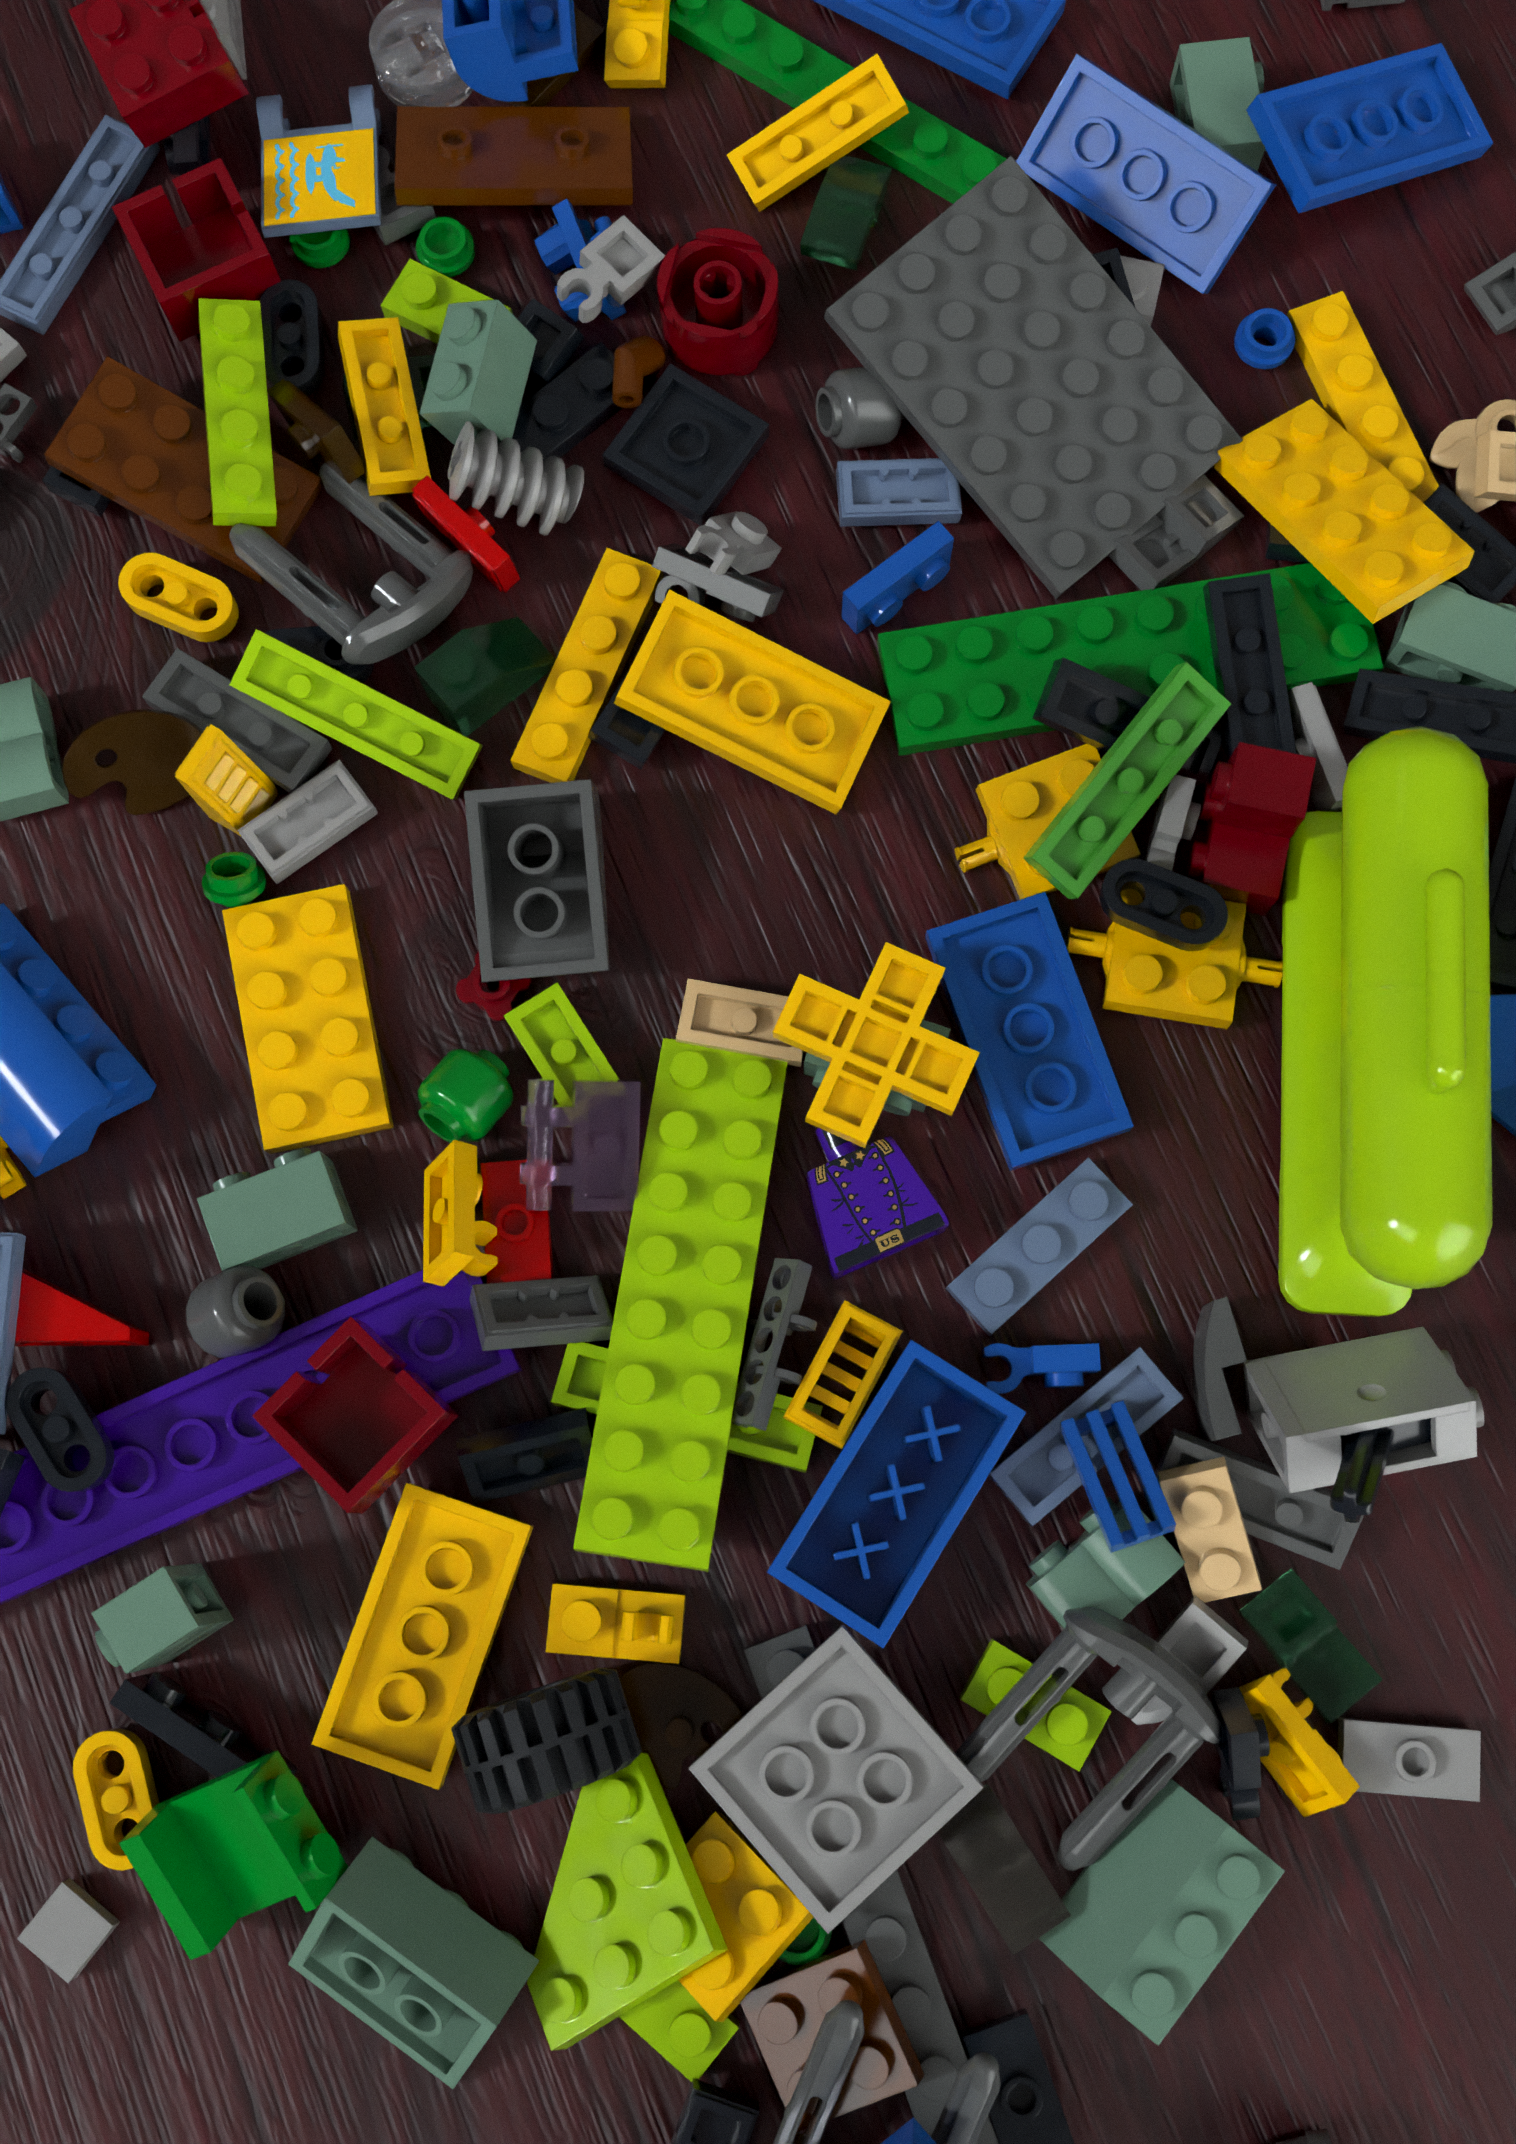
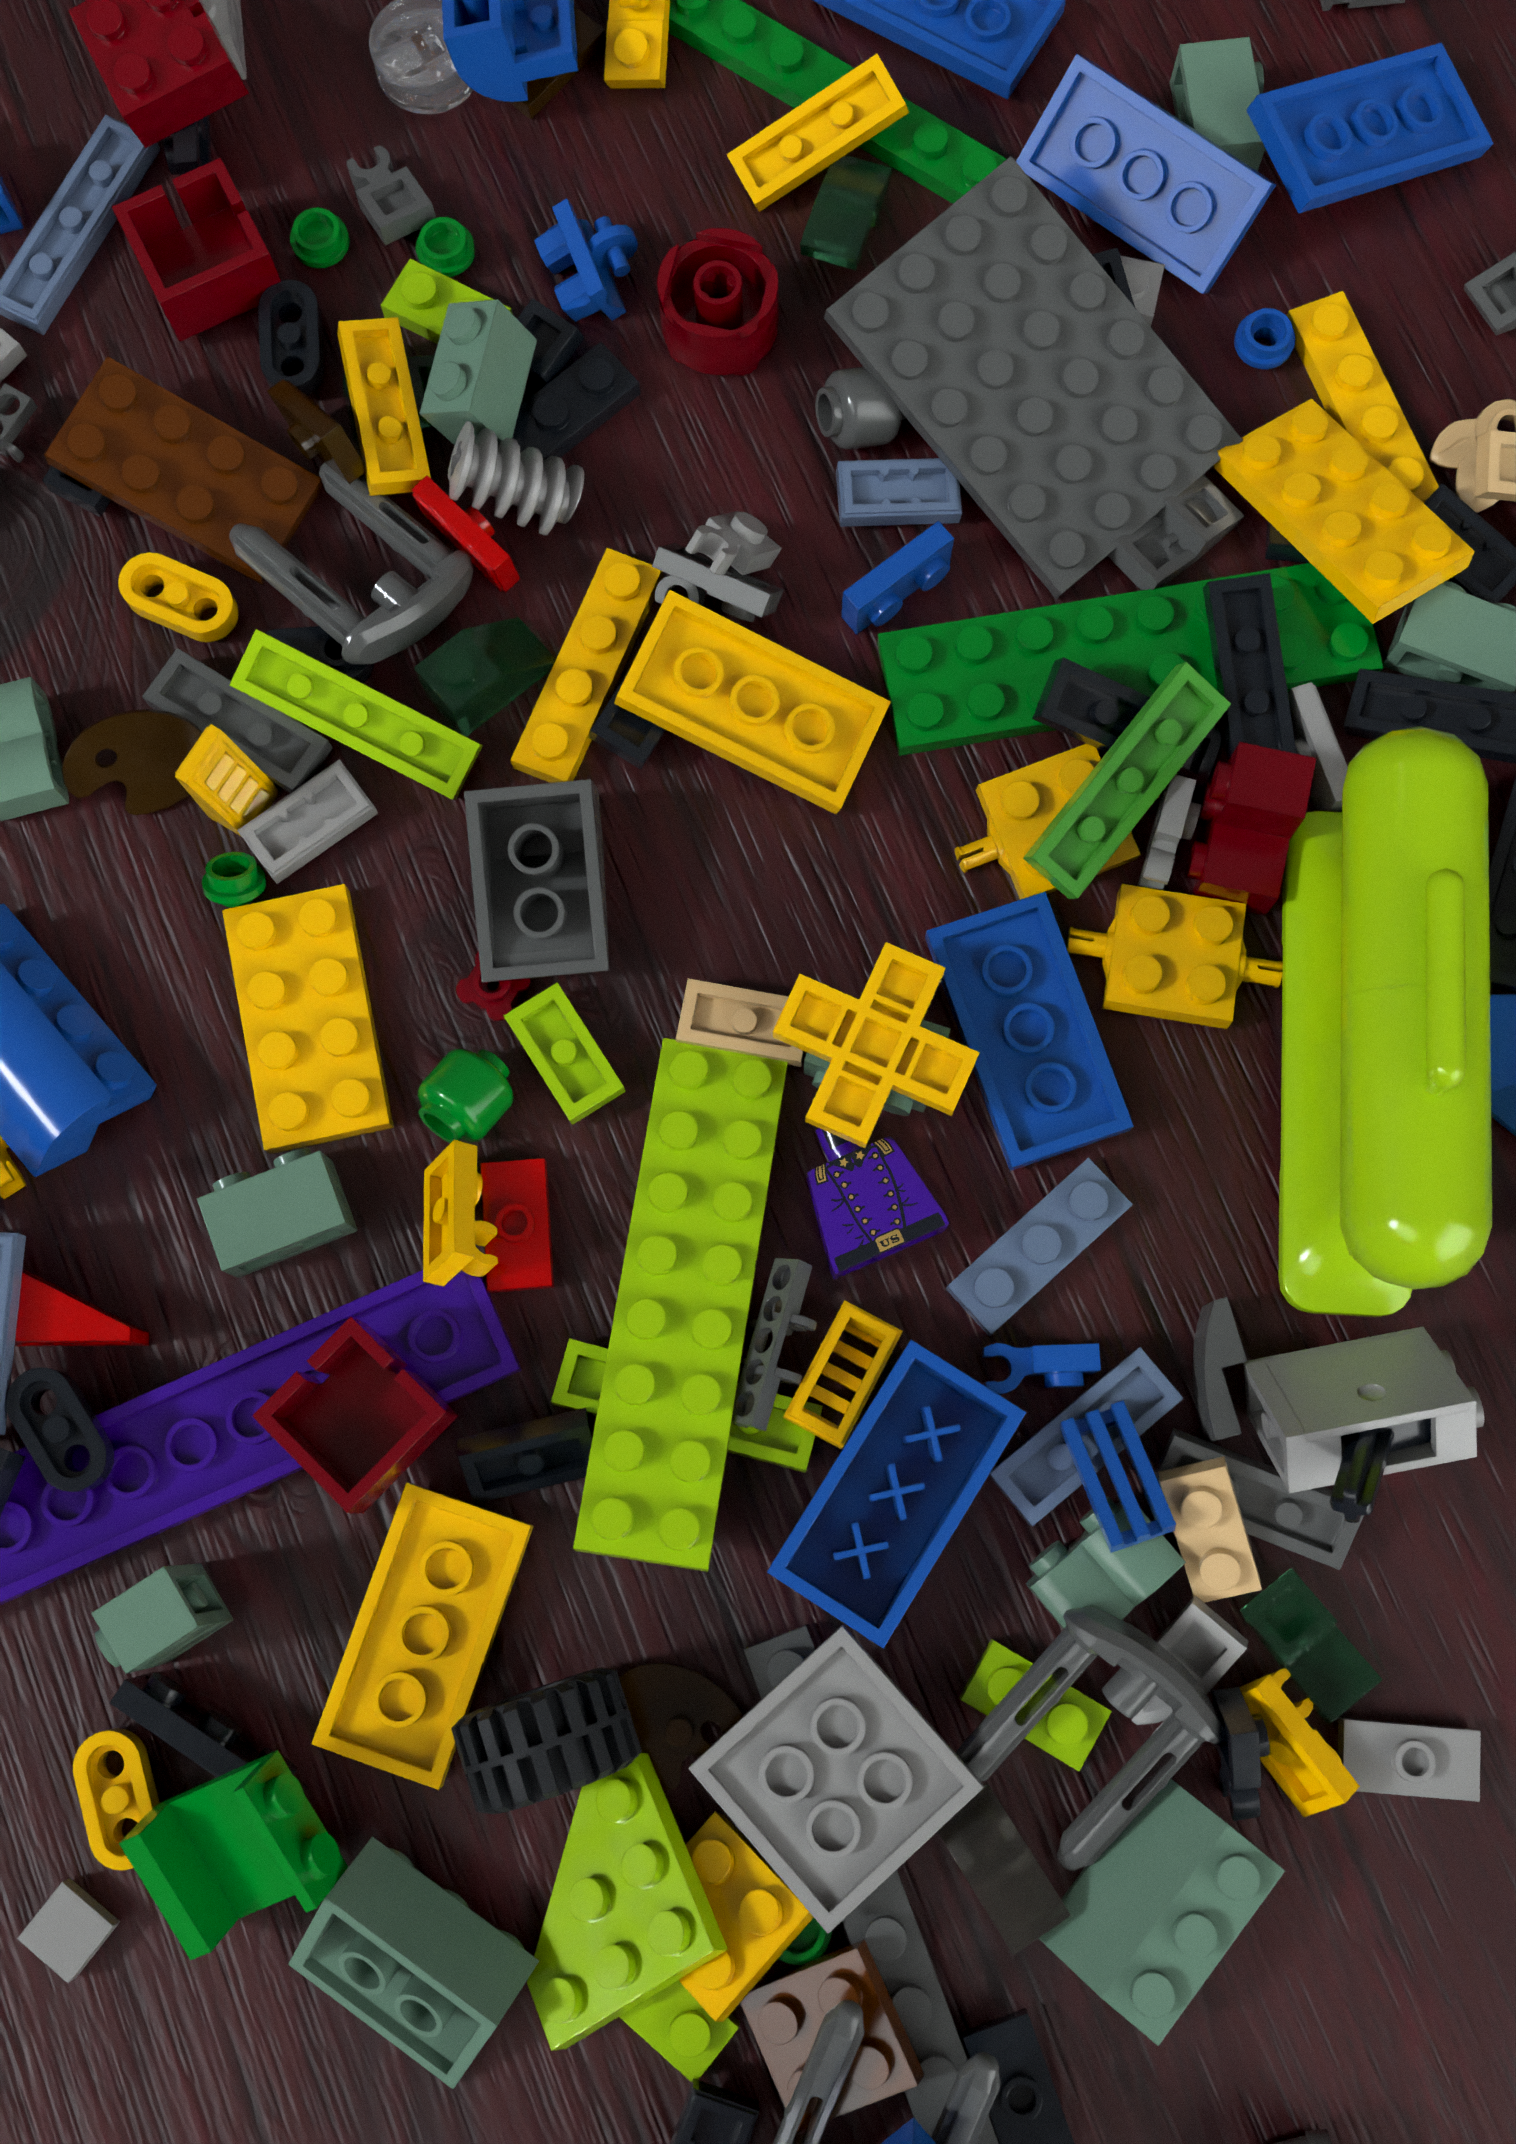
dark grey head [186,1266,286,1358] -> none
lime plate [198,298,277,526] -> none
flag [256,84,382,238] -> none
reddish brown plate [395,106,633,206] -> none
dark grey plate [469,1275,613,1351] -> none
clear purple plate [520,1079,641,1211] -> none
yellow plate [545,1583,686,1664] -> none
light grey plate [557,215,665,323] -> none
black plate [603,363,769,526] -> none
reddish brown arm [612,335,666,408] -> none
black plate [1099,859,1228,951] -> none

